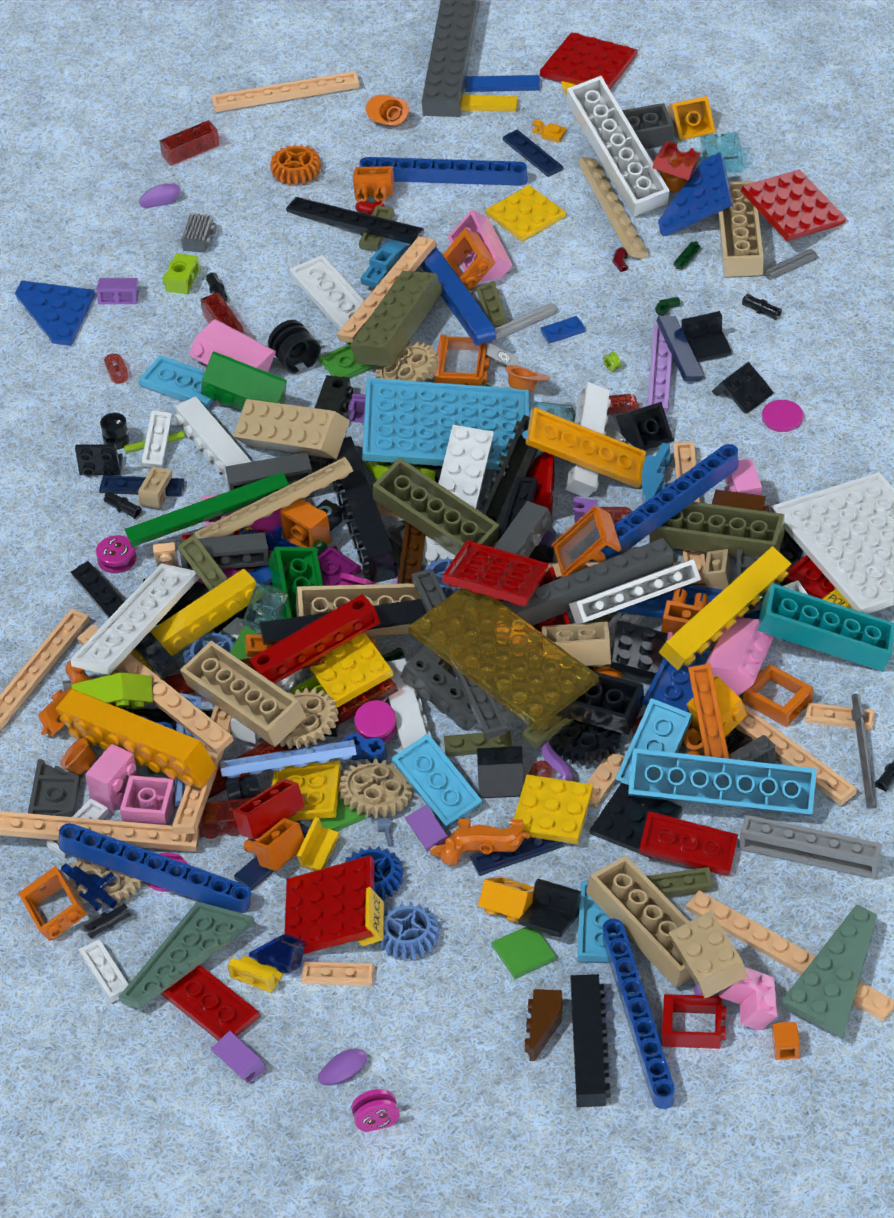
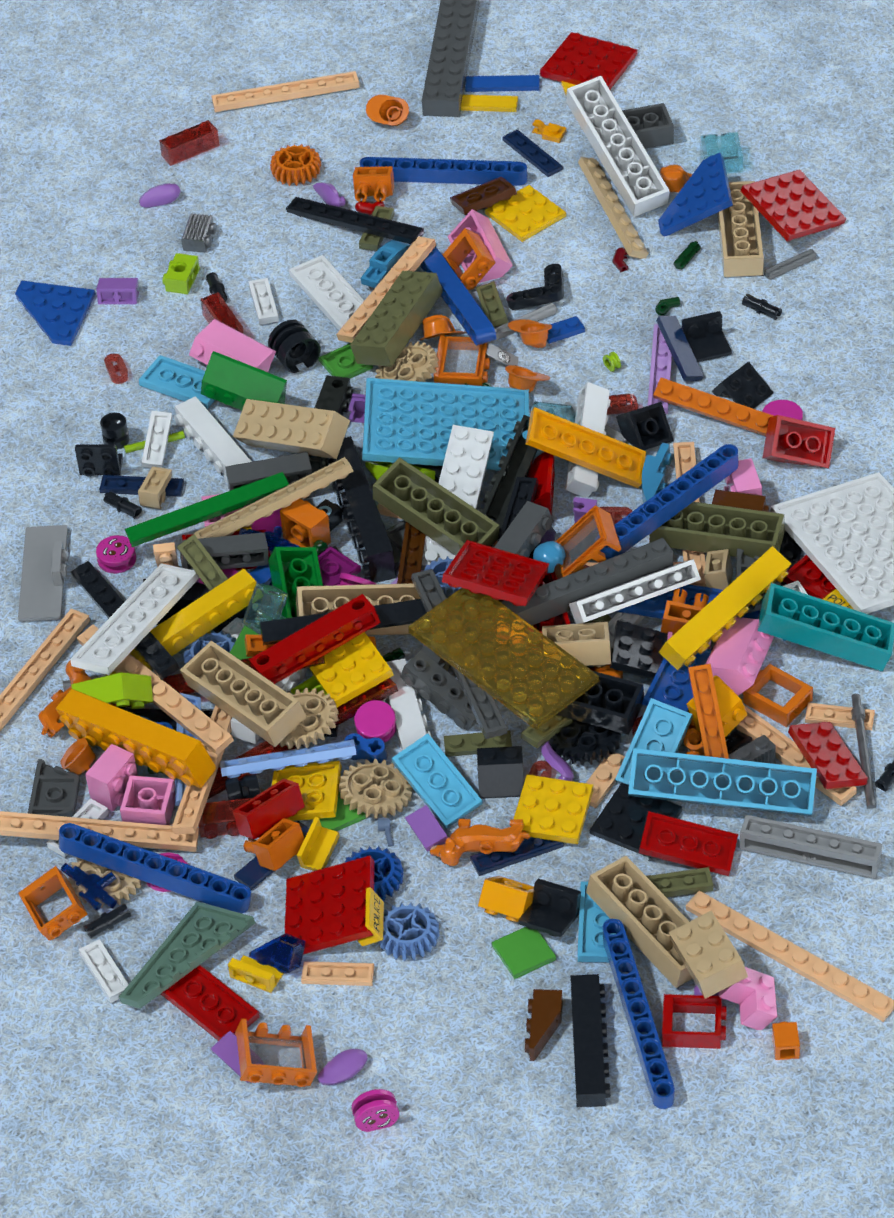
red gear [652,139,702,180] -> none
light orange slope [667,96,716,140] -> none
sand green wing [781,904,877,1039] -> none
none -> light grey bracket [18,525,68,622]
none -> orange window [235,1019,317,1087]
none -> white plate [248,278,279,325]
none -> medium lavender arm [313,183,345,207]
none -> orange piece [419,315,467,341]
none -> reddish brown plate [450,176,517,215]
none -> black beam [506,264,564,310]
none -> orange piece [508,319,552,348]
none -> dark azure hair [533,541,566,573]
none -> orange plate [653,377,773,436]
none -> red slope [762,415,836,469]
none -> red plate [788,722,868,789]

